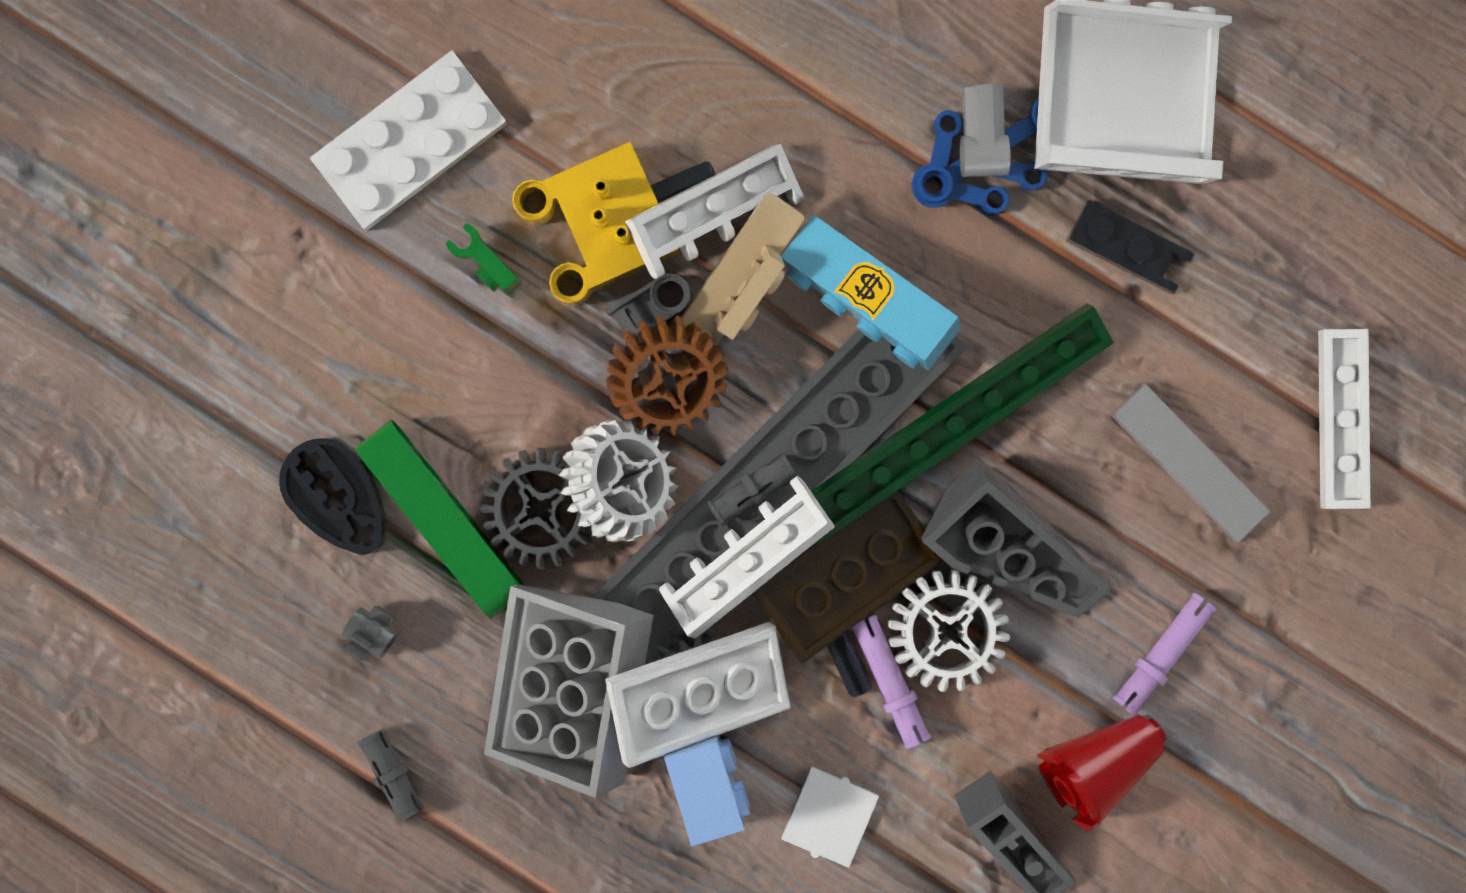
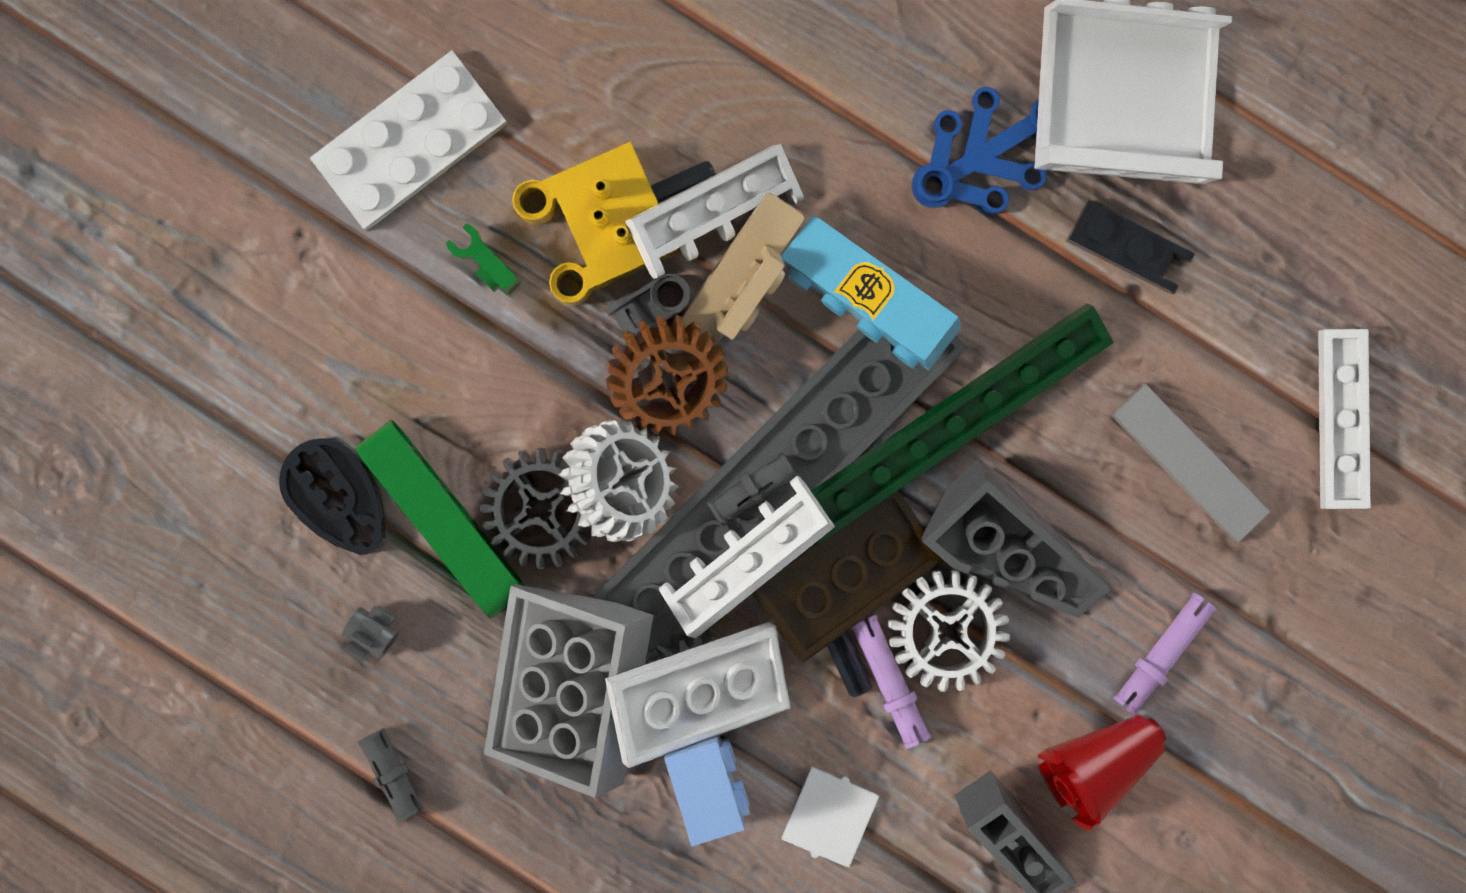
light grey piece [960,84,1010,177] -> none

